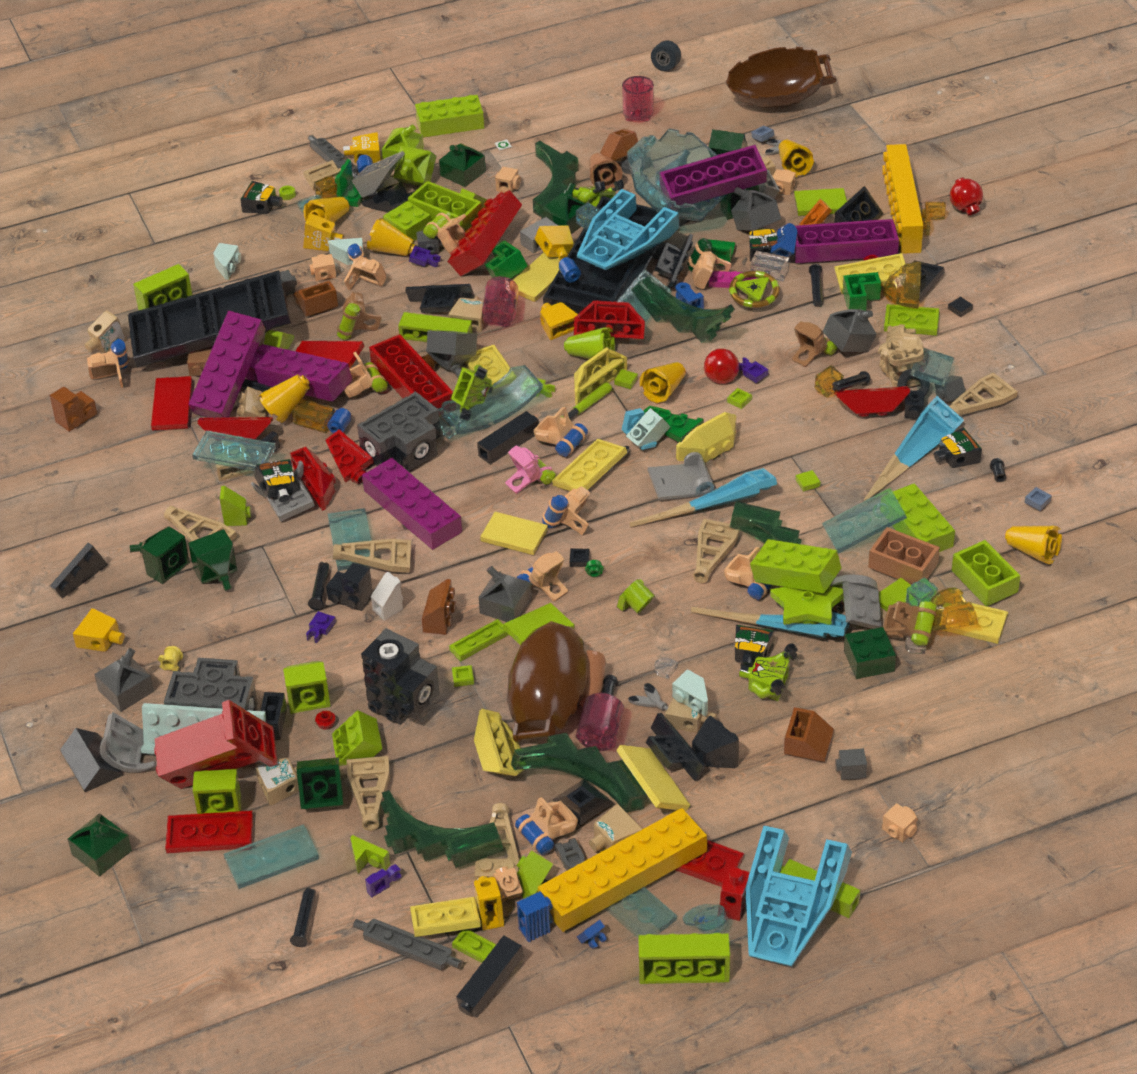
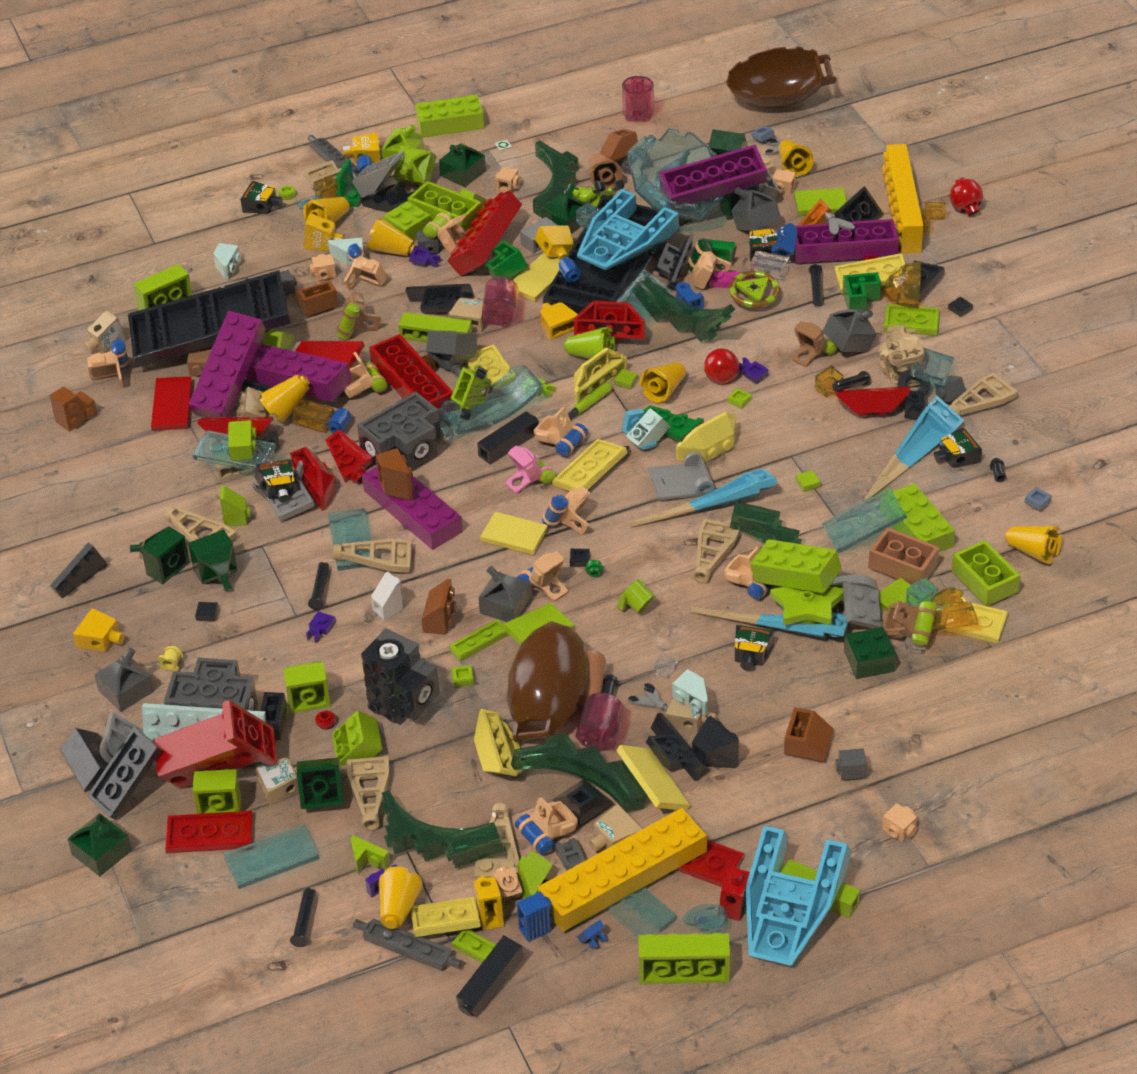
black brick [326,563,373,611] -> none
black wheel [651,40,681,71] -> none
lime torso [739,643,798,701] -> none
none -> black plate [87,727,162,819]
none -> black tile [195,602,219,621]
none -> lime brick [228,420,256,461]
none -> dark orange slope [376,448,415,501]
none -> yellow cone [379,867,423,929]
none -> light grey piece [825,212,855,235]

